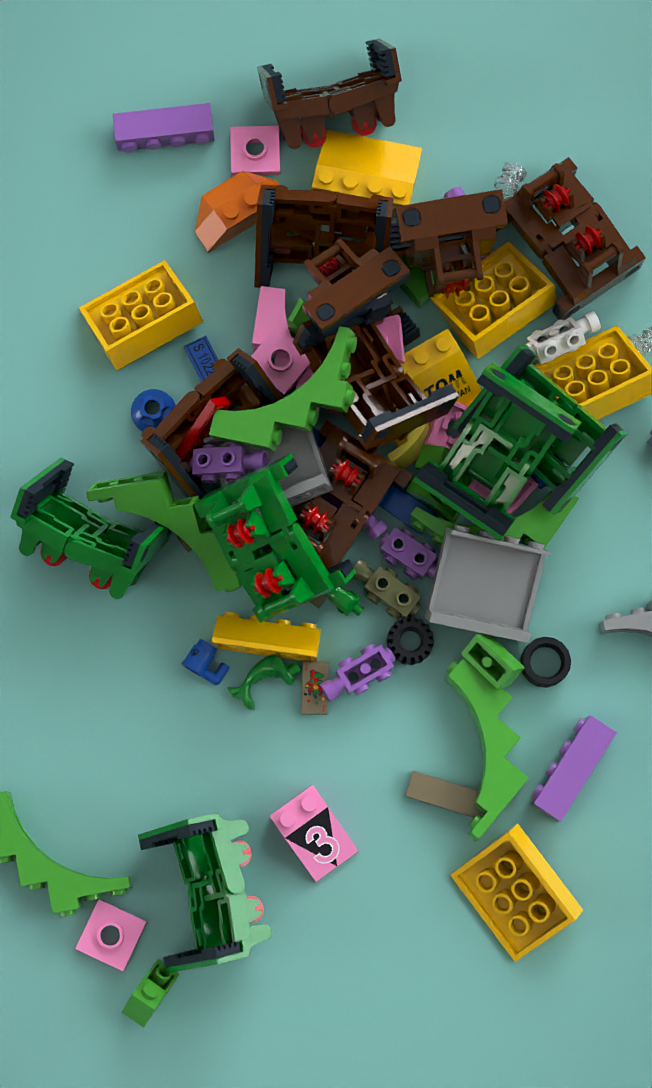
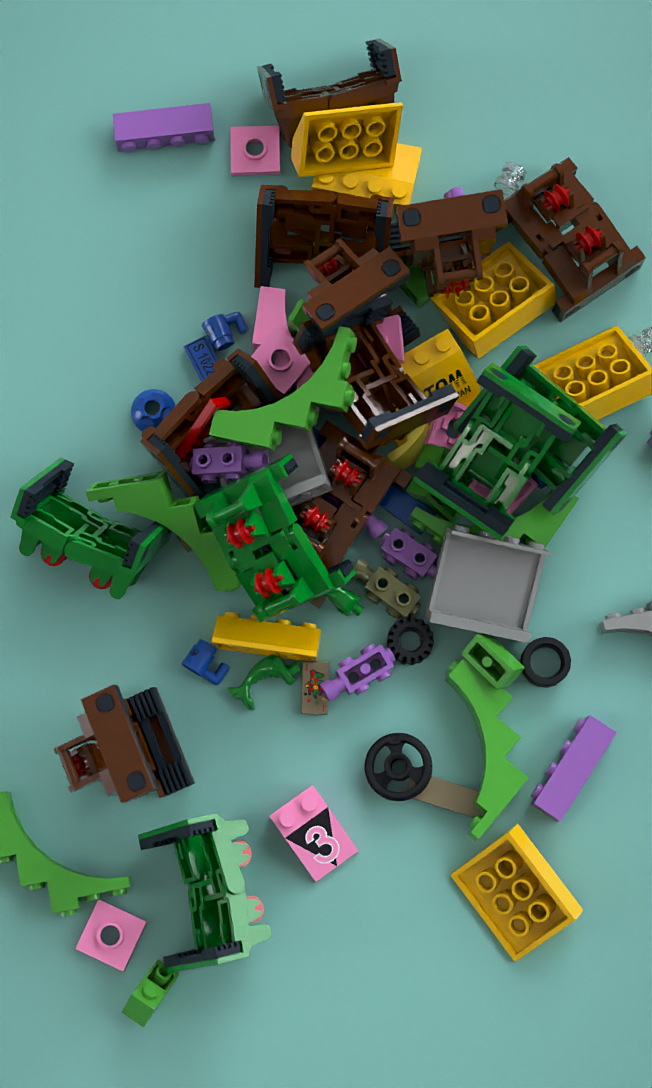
yellow slope [79,260,203,371] -> none
orange wedge [195,170,280,253] -> none
white brick [525,311,601,364] -> none
none -> reddish brown container [54,685,195,804]
none -> blue piece [202,311,249,351]
none -> yellow slope [291,102,403,177]
none -> black wheel [365,733,433,801]

